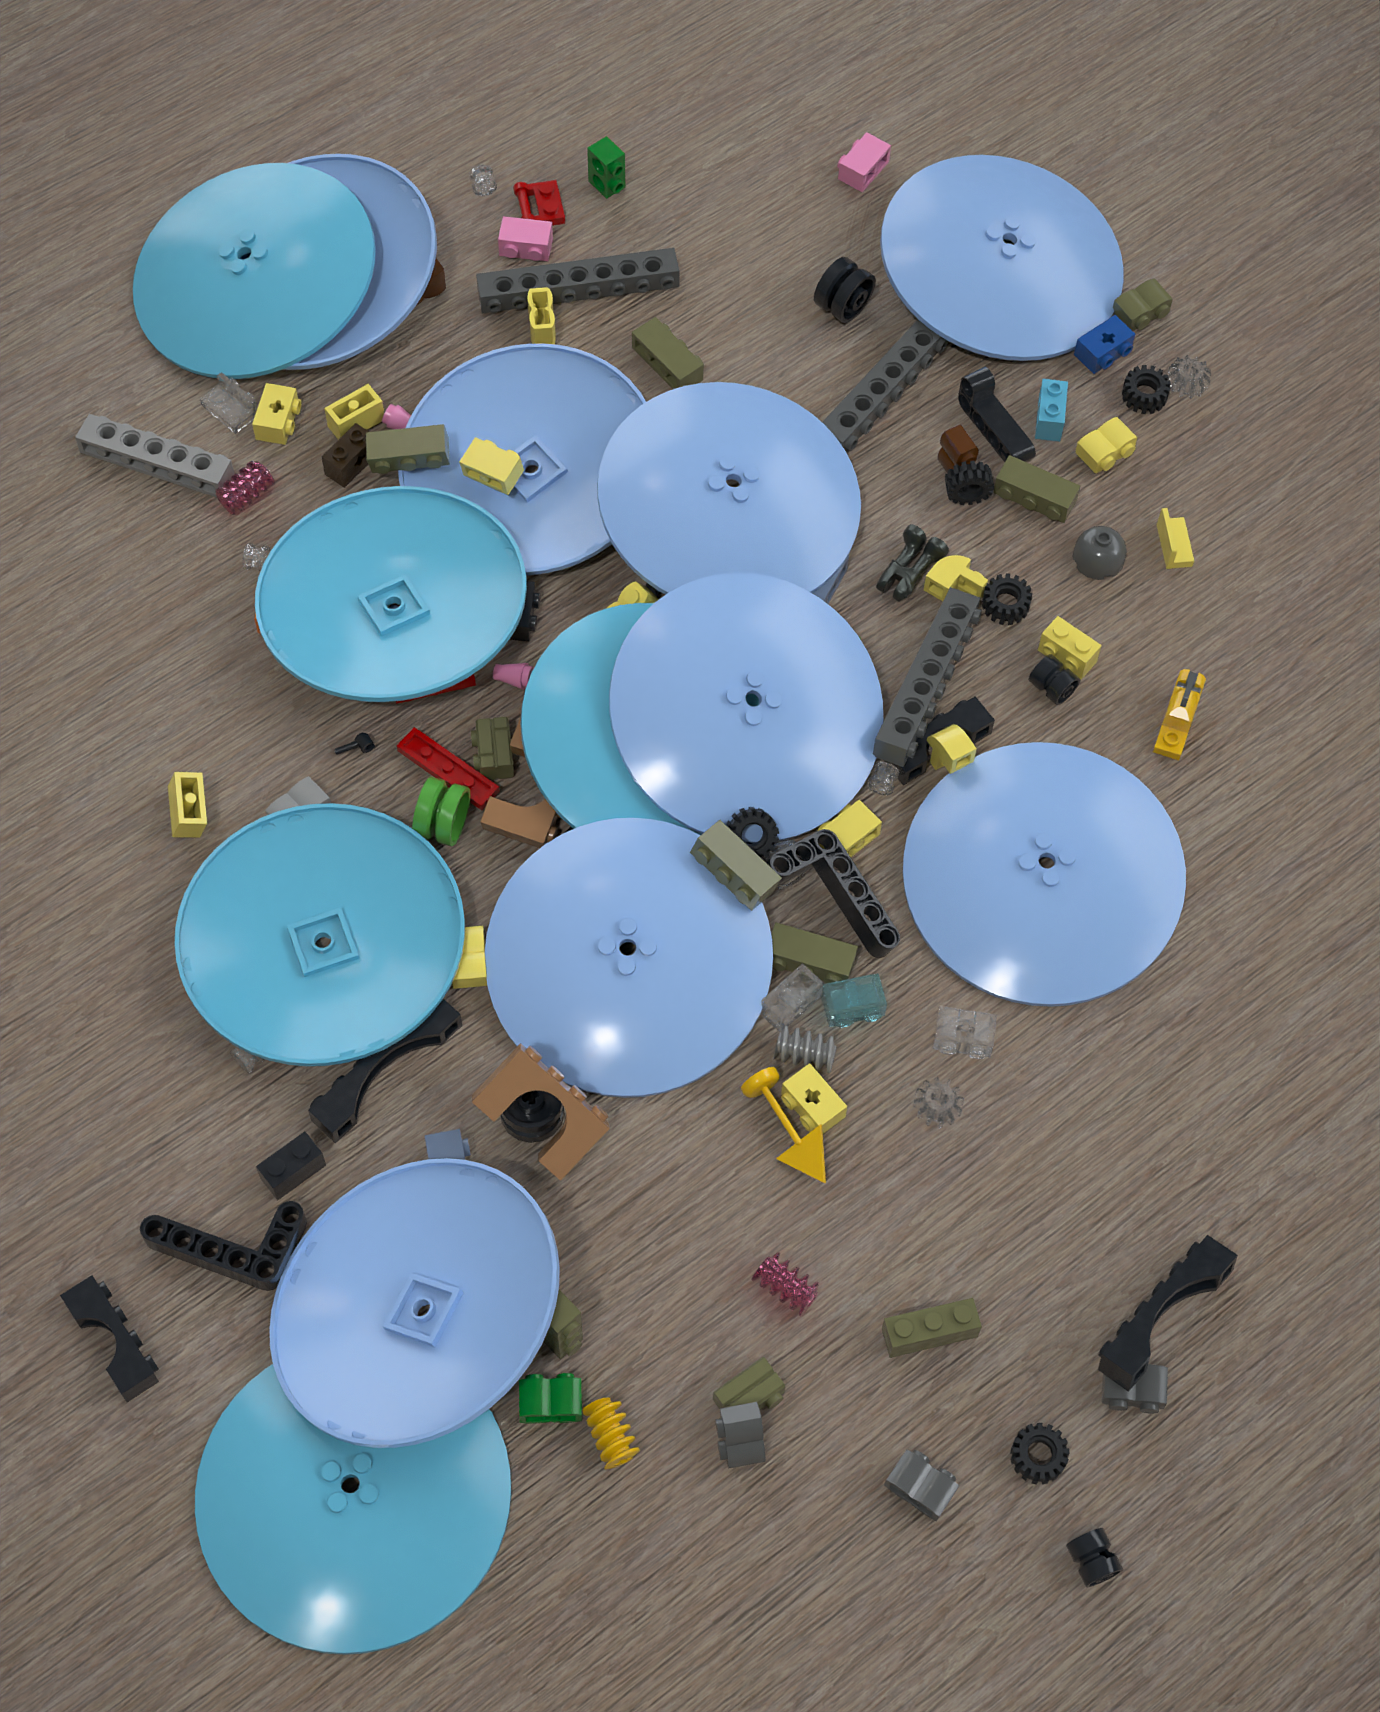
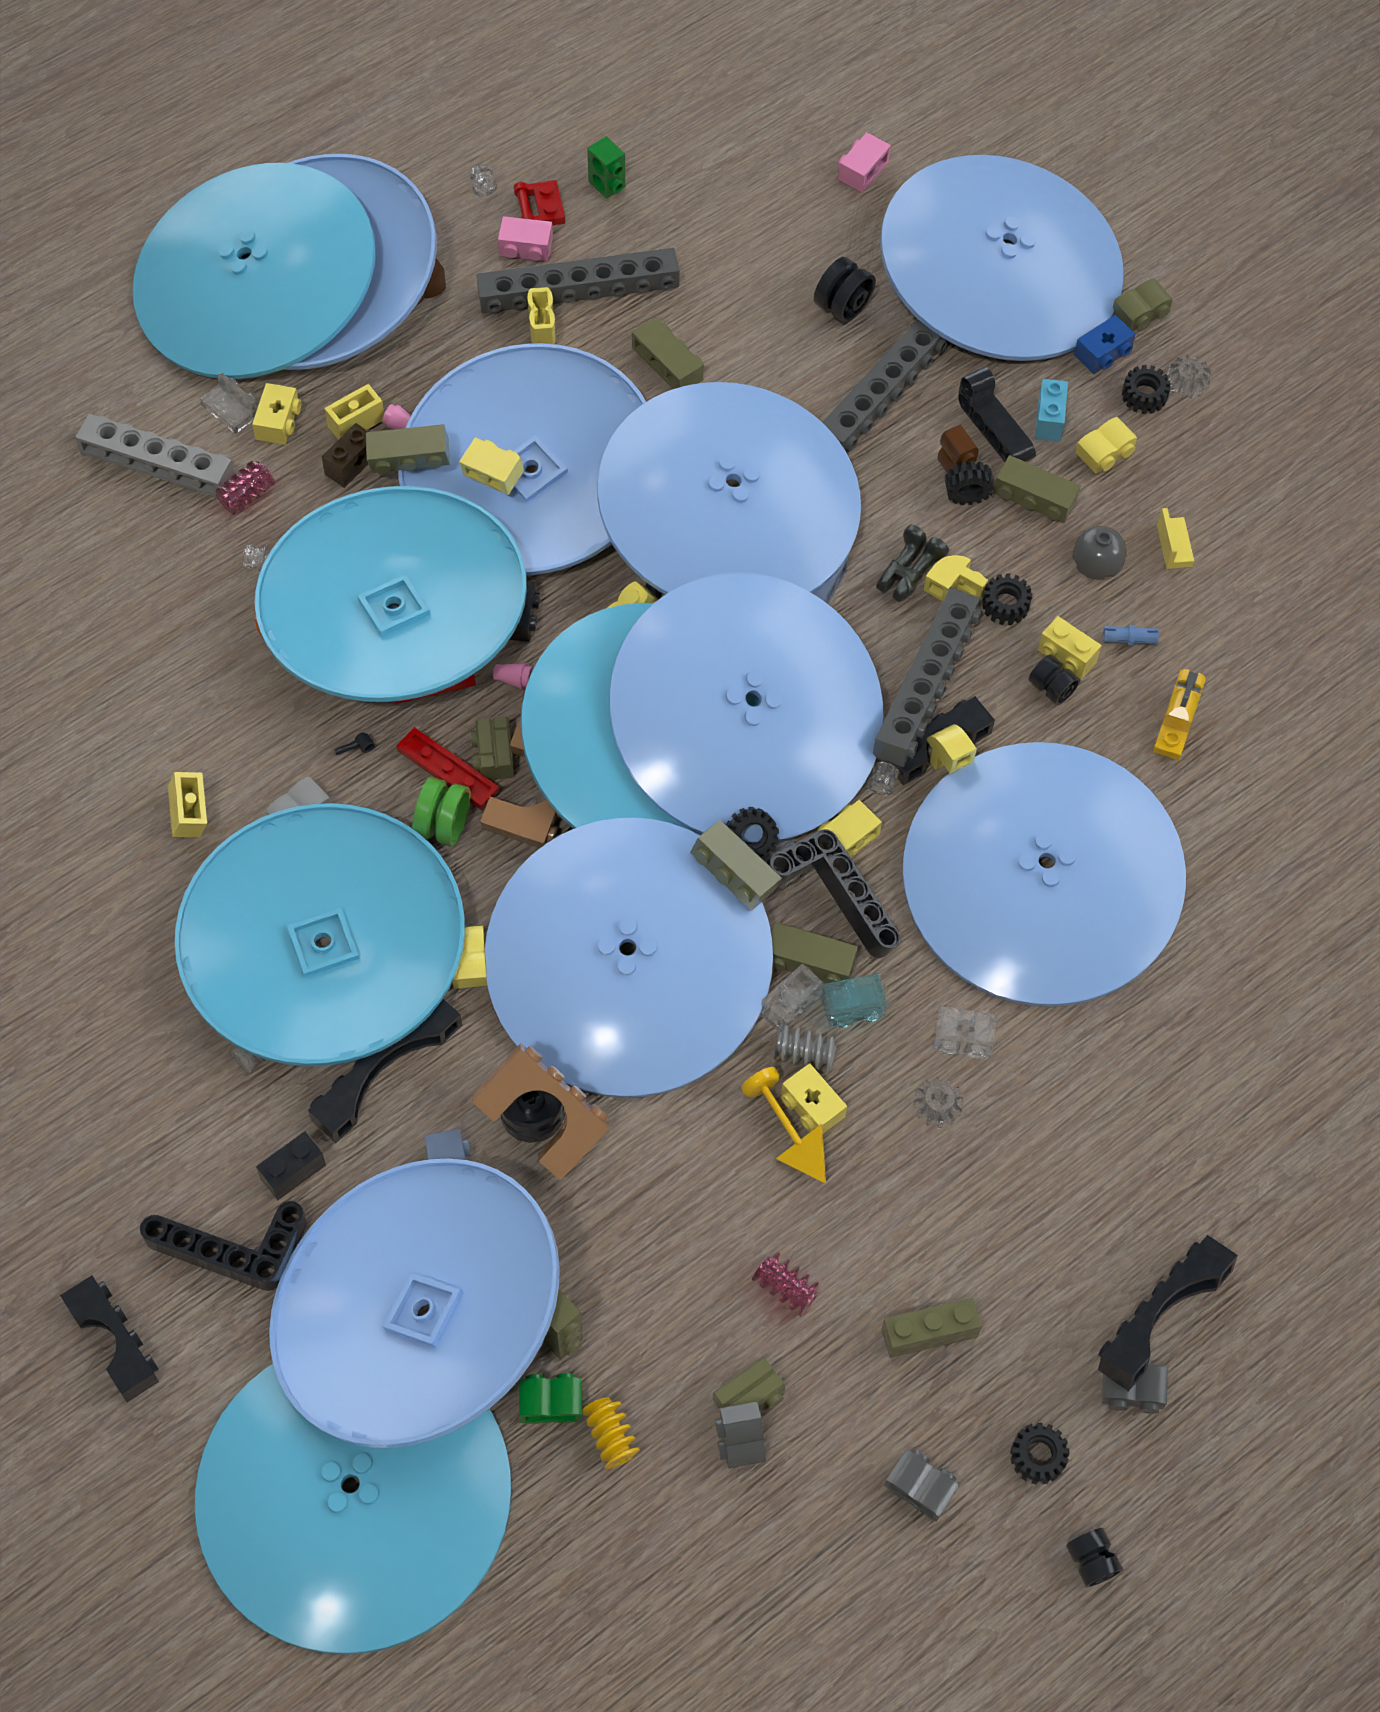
none -> medium blue pin [1102,625,1159,646]

